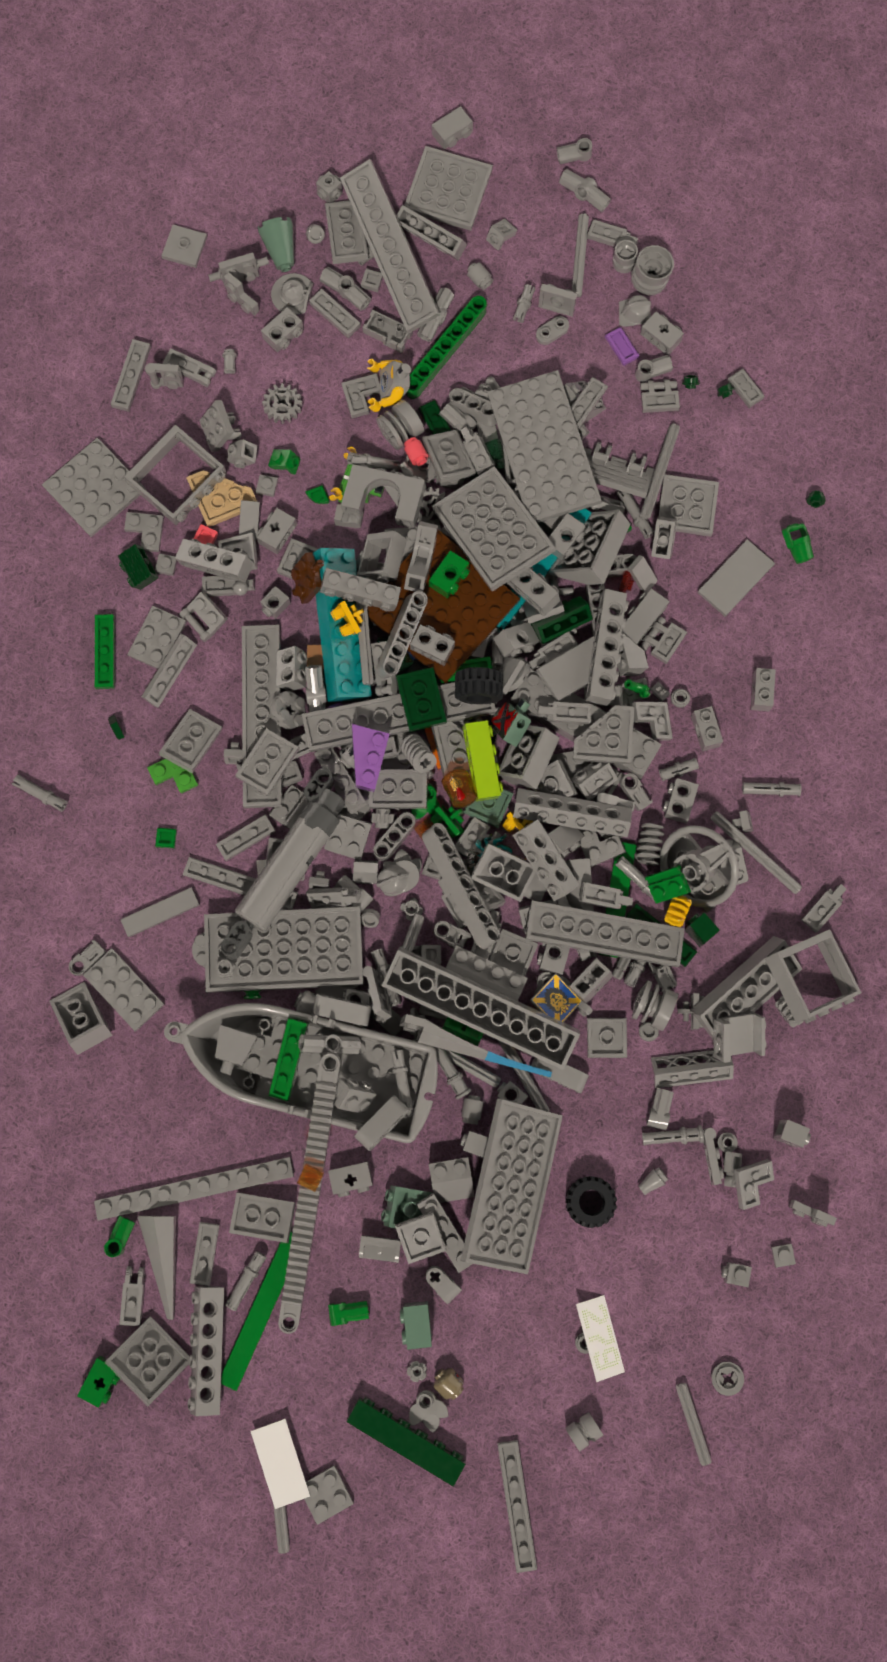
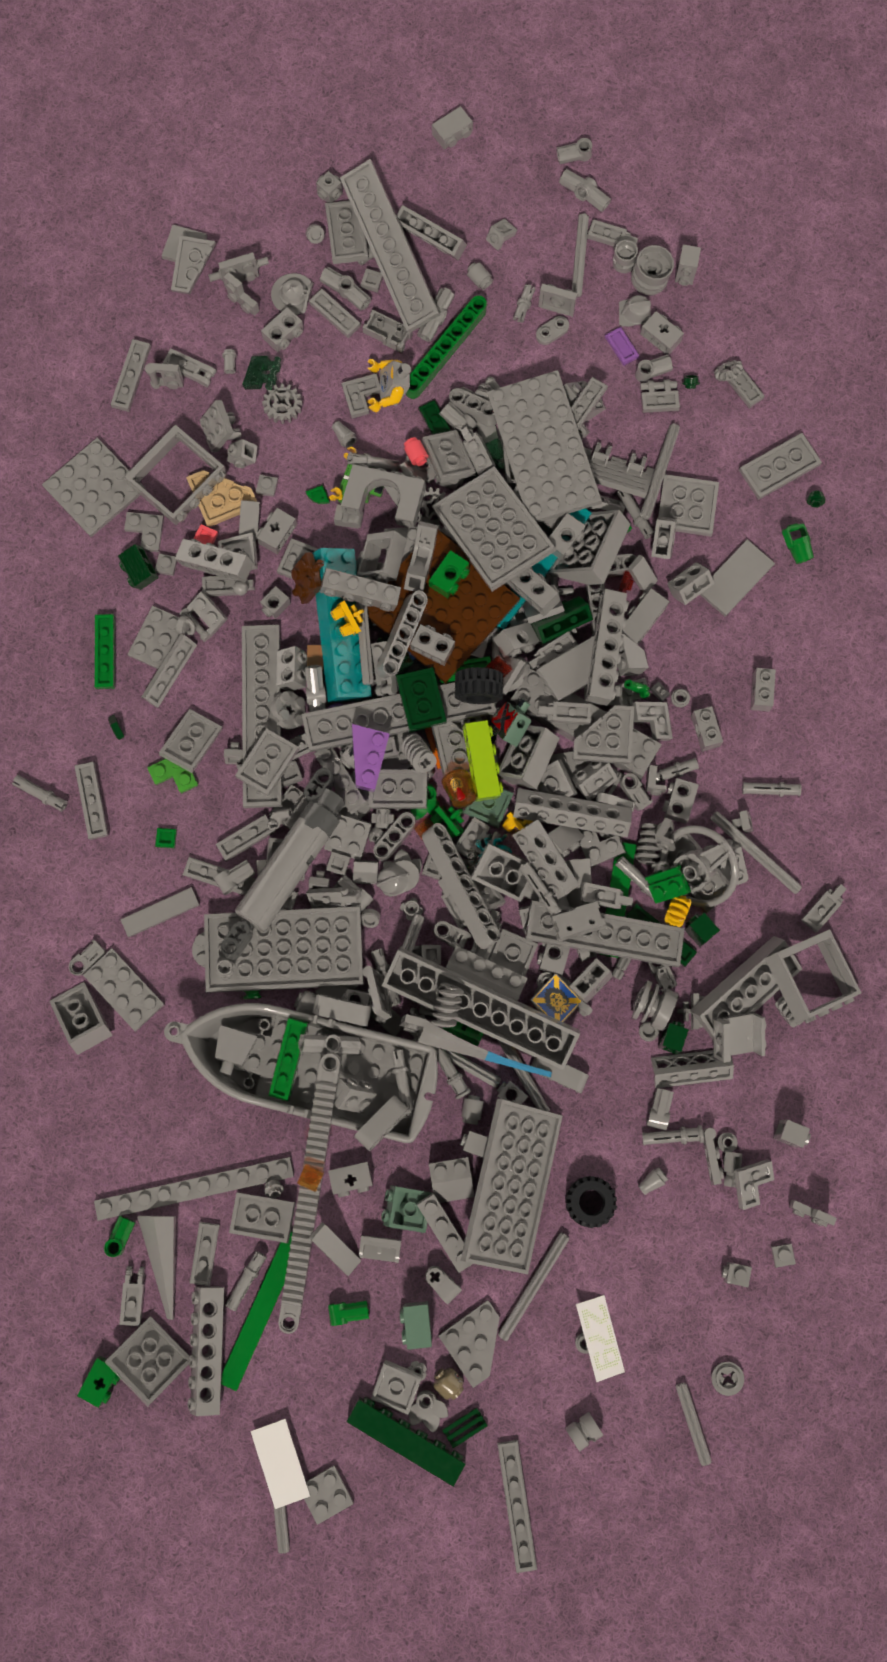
sand green cone [258,217,294,272] -> none
green bracket [268,449,300,475] -> none
light grey wheel [376,400,424,450] -> none
light grey plate [395,1211,447,1264] -> none
light grey plate [404,146,493,231] -> none
light grey plate [587,1018,627,1058] -> none
light grey pin [623,960,646,987] -> none
light grey plate [640,617,687,664] -> none
dark green plate [717,383,735,399] -> none
none -> light grey plate [75,762,109,840]
none -> light grey wing [171,235,216,294]
none -> light grey tile [176,615,195,635]
none -> light grey piece [214,860,255,895]
none -> clear green plate [242,356,281,390]
none -> light grey plate [265,1180,284,1198]
none -> light grey arm [267,808,293,830]
none -> light grey tile [309,1222,361,1276]
none -> light grey plate [326,852,351,876]
none -> light grey cone [332,421,357,448]
none -> light grey hinge [368,828,385,844]
none -> light grey tile [371,1360,423,1415]
none -> light grey piece [431,983,464,1028]
none -> light grey plate [438,1300,500,1388]
none -> dark green tile [442,1407,488,1448]
none -> clear red plate [485,655,513,678]
none -> light grey axle [498,1233,569,1341]
none -> light grey pin [519,862,562,917]
none -> light grey piece [550,901,606,942]
none -> light grey bracket [646,765,667,796]
none -> light grey plate [651,861,673,874]
none -> light grey bracket [655,817,676,852]
none -> dark green brick [658,1021,689,1054]
none -> light grey brick [667,562,714,605]
none -> light grey brick [675,244,701,286]
none -> light grey gear [714,360,743,381]
none -> light grey plate [739,433,822,500]

